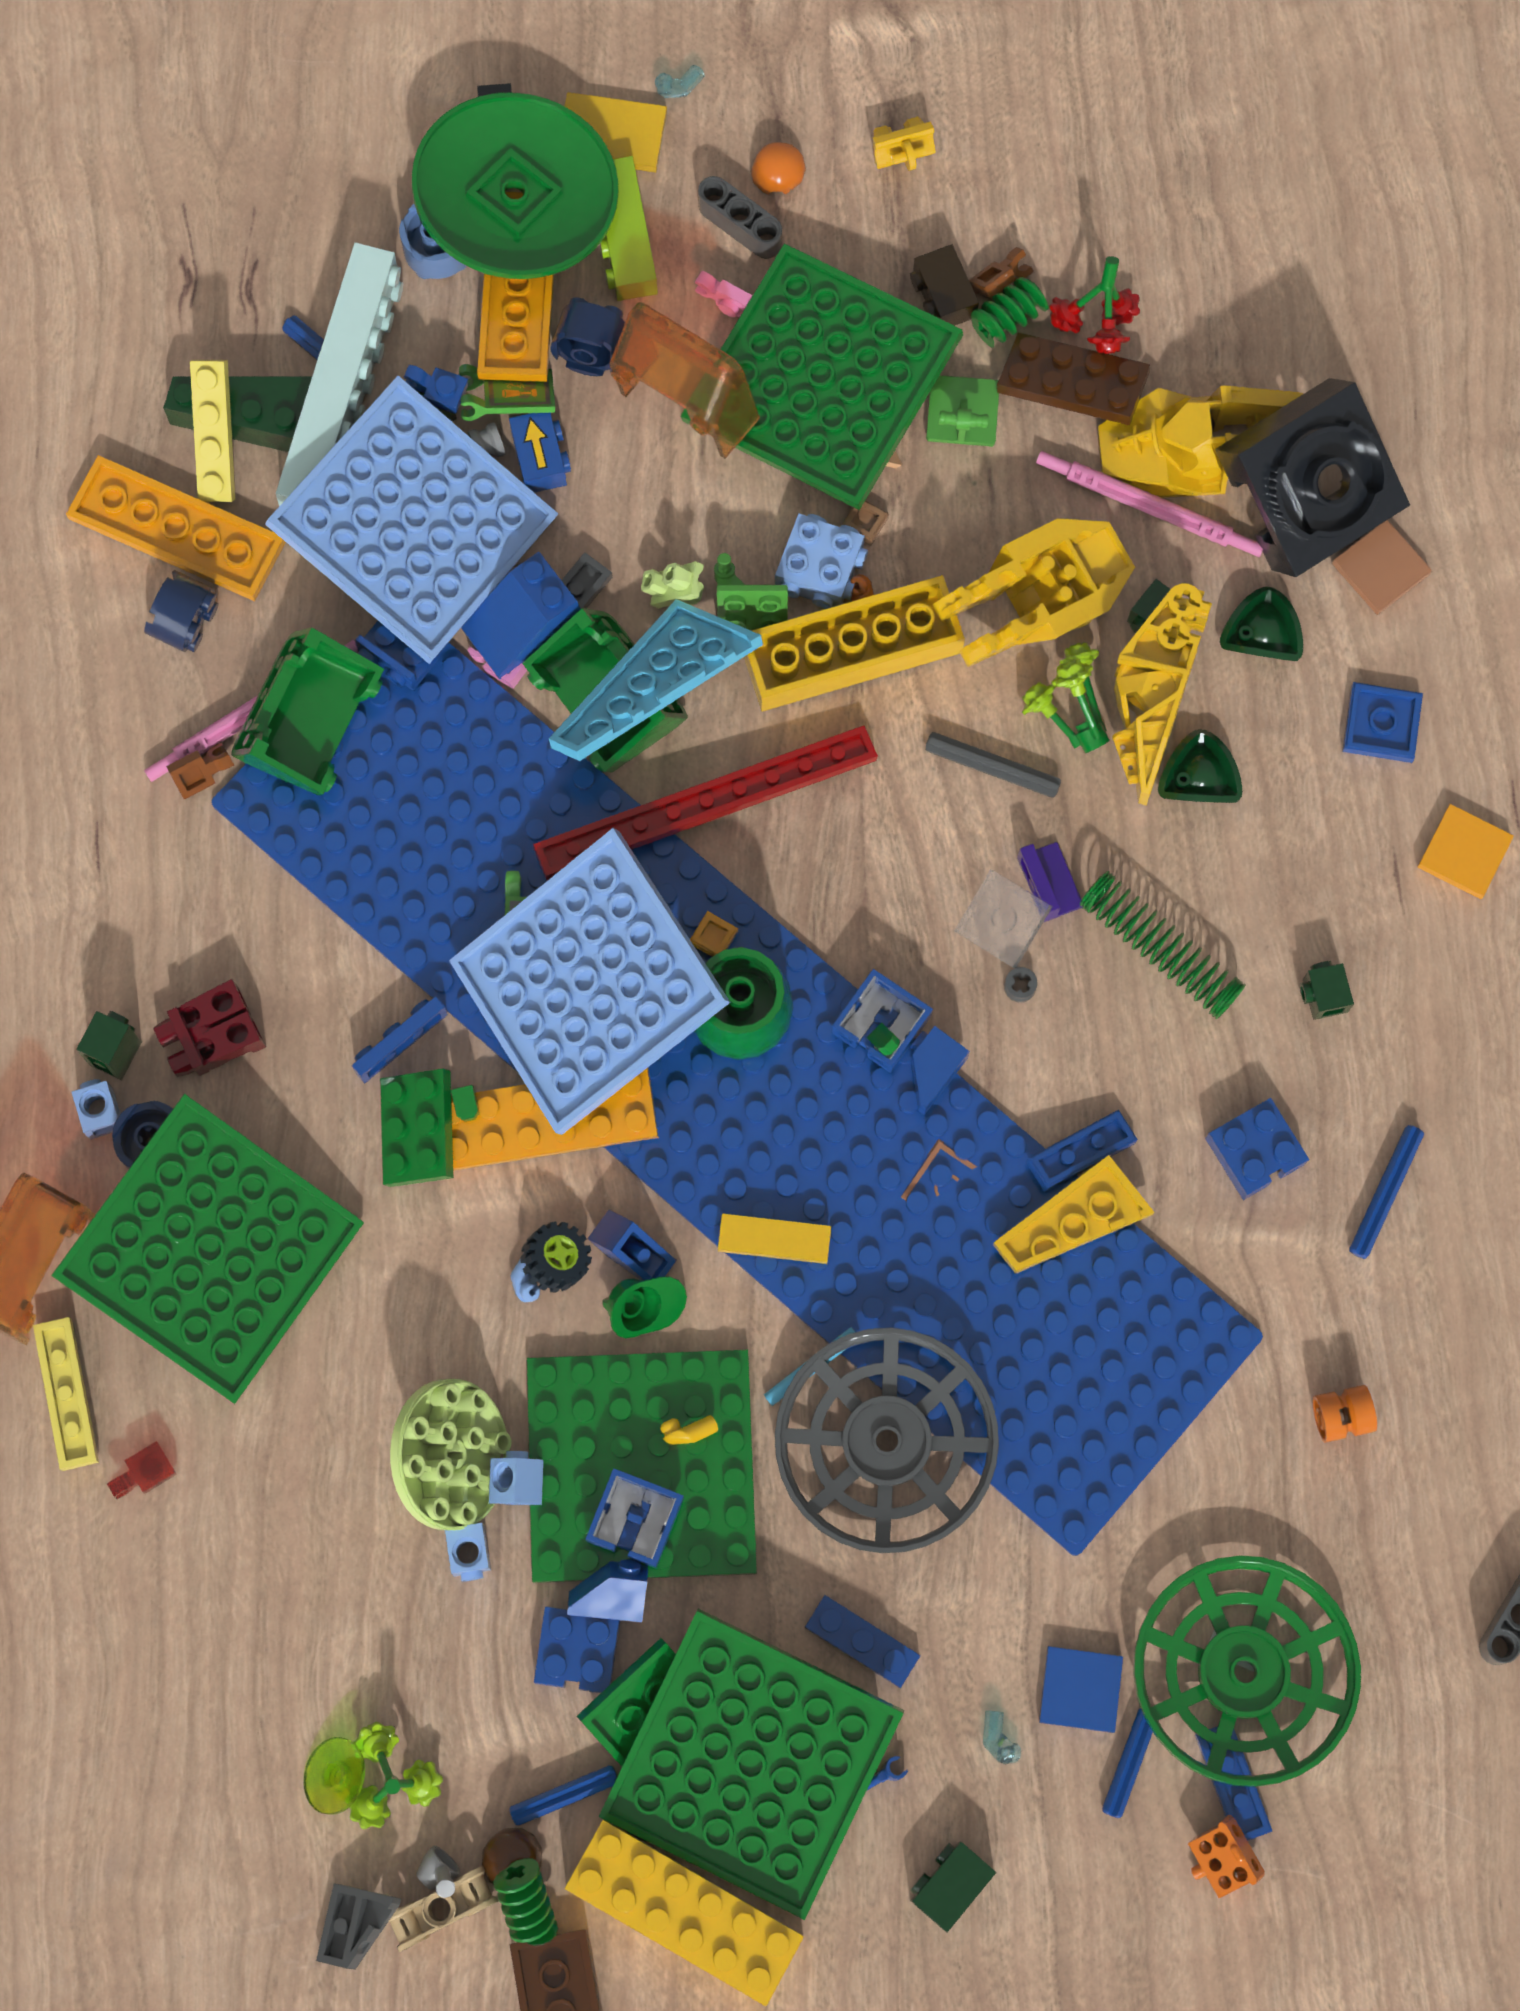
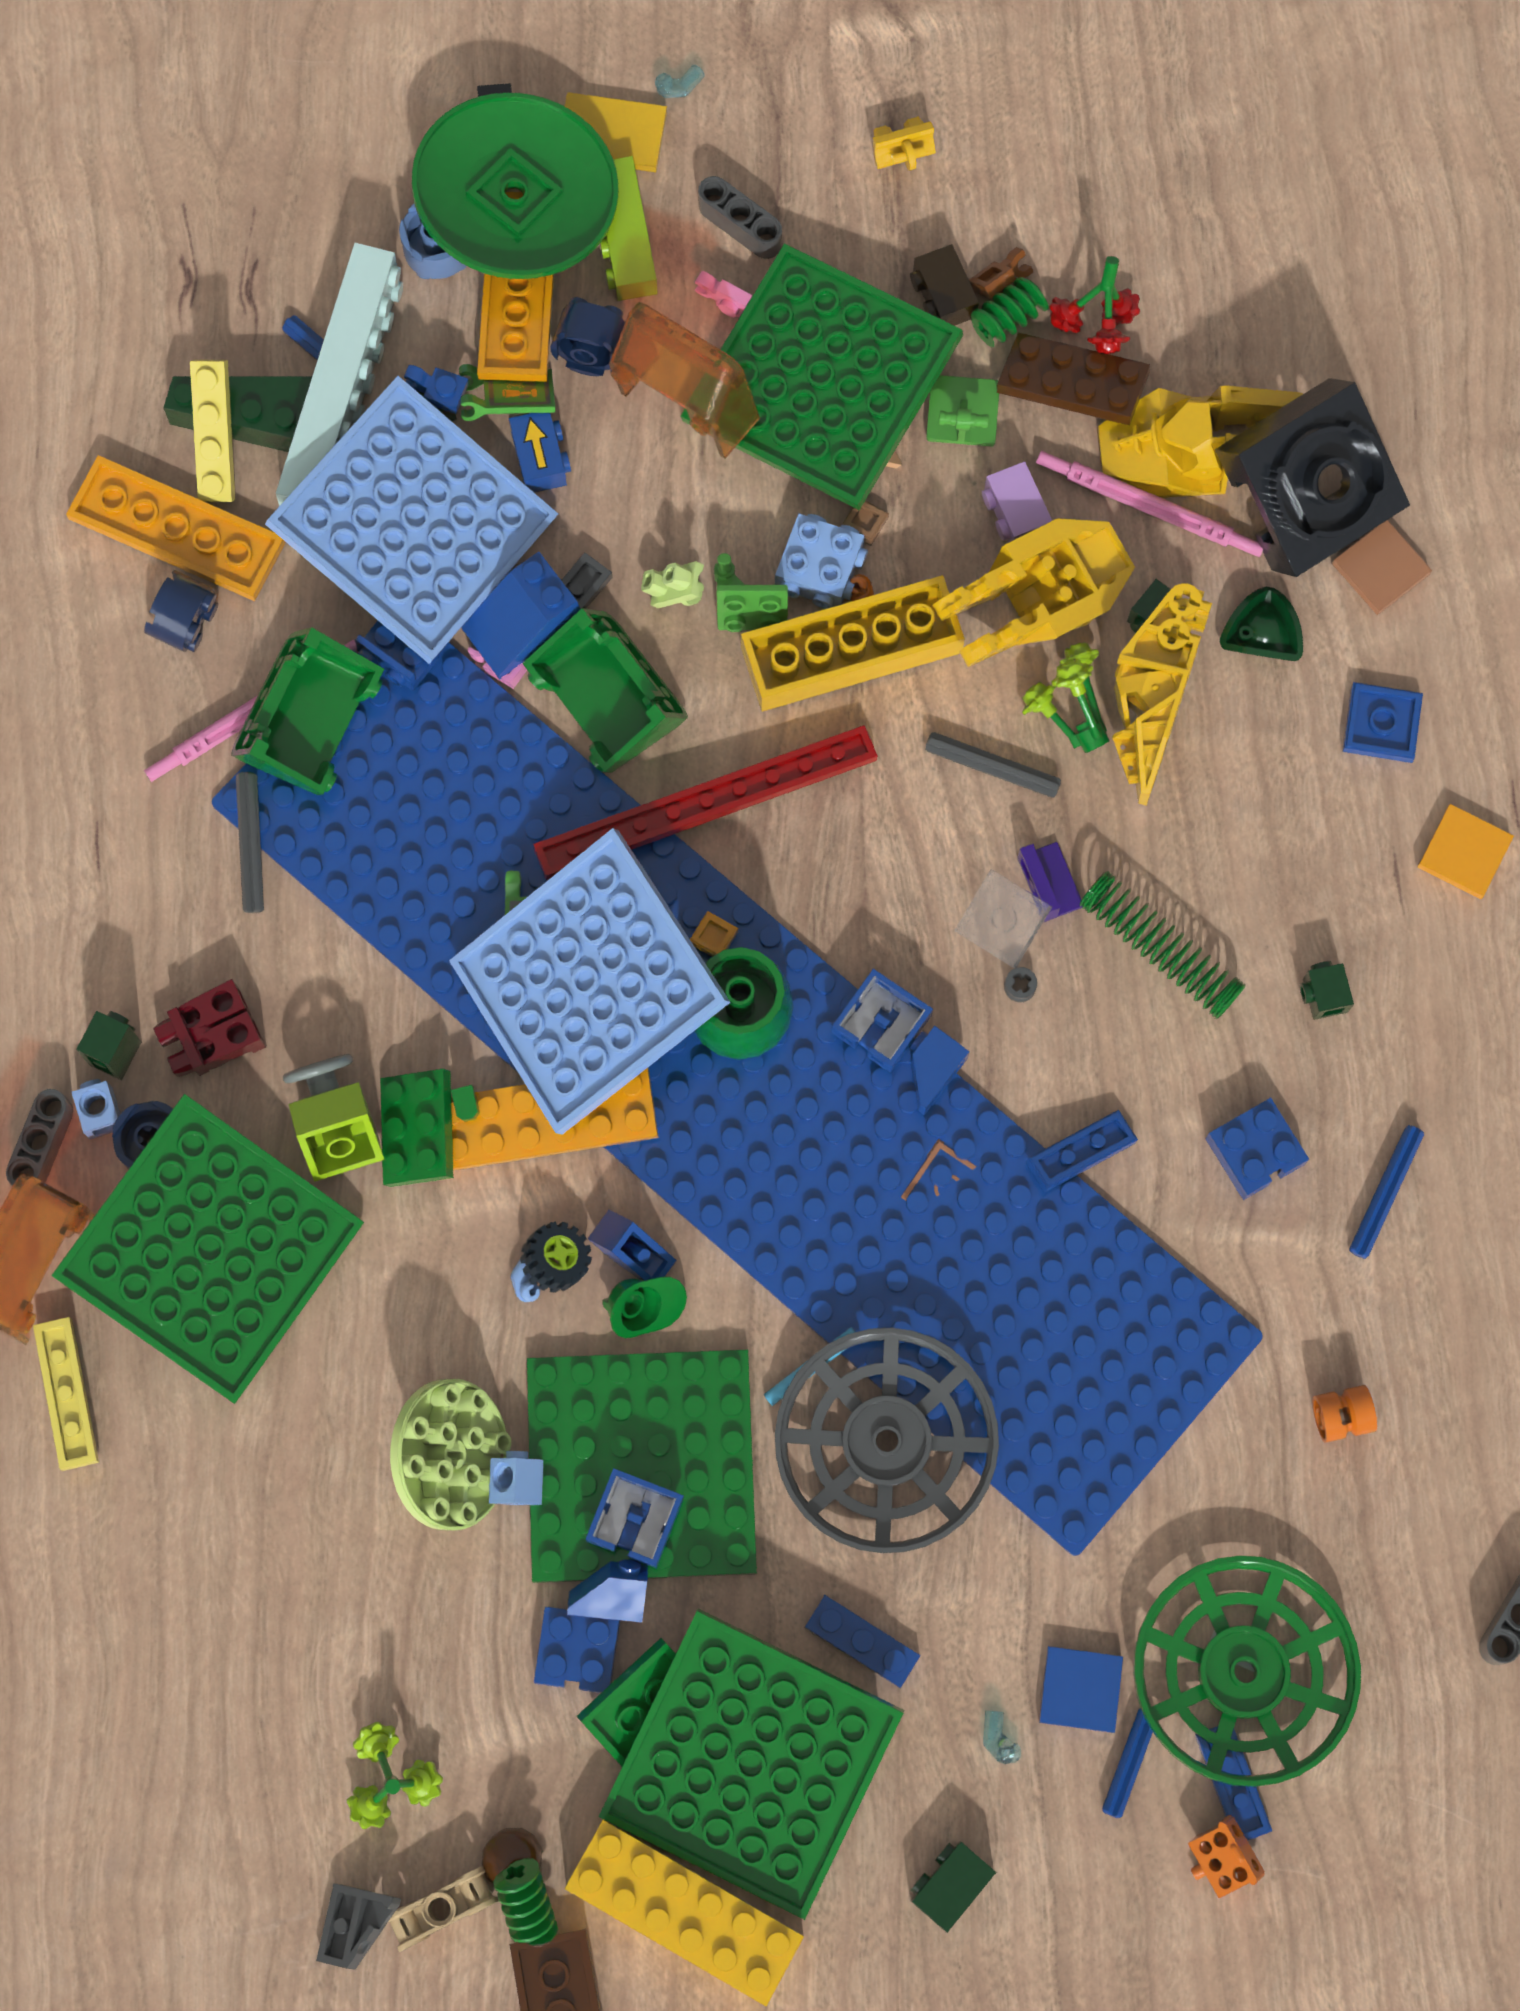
clear red plate [107,1441,177,1500] -> none
dark orange plate [166,742,234,800] -> none
clear neon green dish [303,1737,365,1815] -> none
blue plate [352,996,448,1084] -> none
light grey bar [416,1846,460,1898] -> none
light blue brick [445,1523,491,1582] -> none
light grey wheel [468,422,506,457] -> none
blue axle [509,1765,617,1826] -> none
medium azure wing [549,599,763,761] -> none
yellow arm [660,1415,718,1445] -> none
yellow tile [718,1214,831,1264] -> none
orange hair [750,142,806,194] -> none
green piece [866,1022,900,1056] -> none
blue hand [867,1756,908,1790] -> none
yellow wing [993,1155,1155,1274] -> none
dark green hat [1158,729,1243,803] -> none
none -> dark grey beam [6,1089,73,1195]
none -> dark grey axle [236,772,264,913]
none -> lime piece [283,1054,384,1182]
none -> lavender brick [982,462,1052,543]

